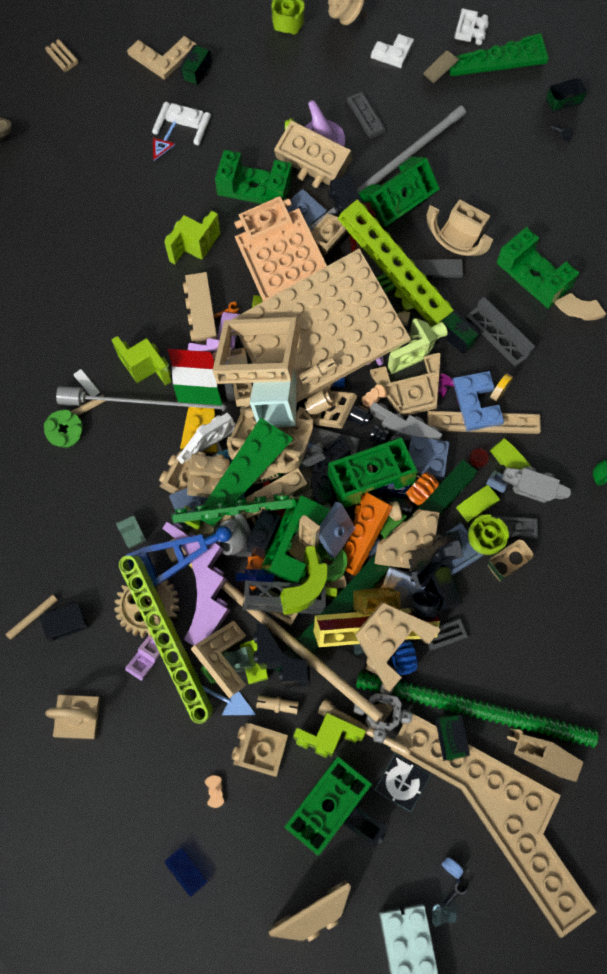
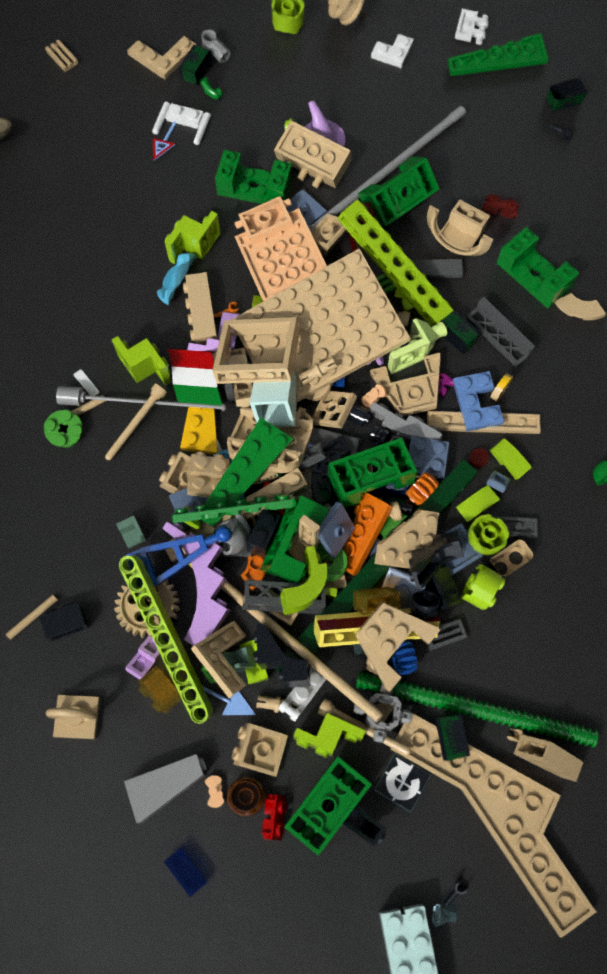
white wing [177,413,235,464] -> none
clear blue plate [236,569,274,582] -> none
tan slope [269,880,350,941] -> none
tan brick [304,390,334,415] -> none
black piece [328,175,362,214] -> none
dark grey tile [347,92,385,139] -> none
dark tan tile [423,50,459,83] -> none
light blue tile [442,857,464,879] -> none
light grey hinge [502,467,571,503] -> none
none -> tan piece [105,383,167,460]
none -> light grey slope [124,754,207,823]
none -> clear yellow brick [138,665,182,715]
none -> medium azure piece [157,253,197,305]
none -> green arm [200,77,223,100]
none -> light grey piece [202,29,231,63]
none -> reddish brown piece [227,777,265,817]
none -> red hinge [262,795,287,841]
none -> white plate [278,666,326,722]
none -> lime brick [461,563,506,610]
none -> clear red hinge [482,194,520,219]

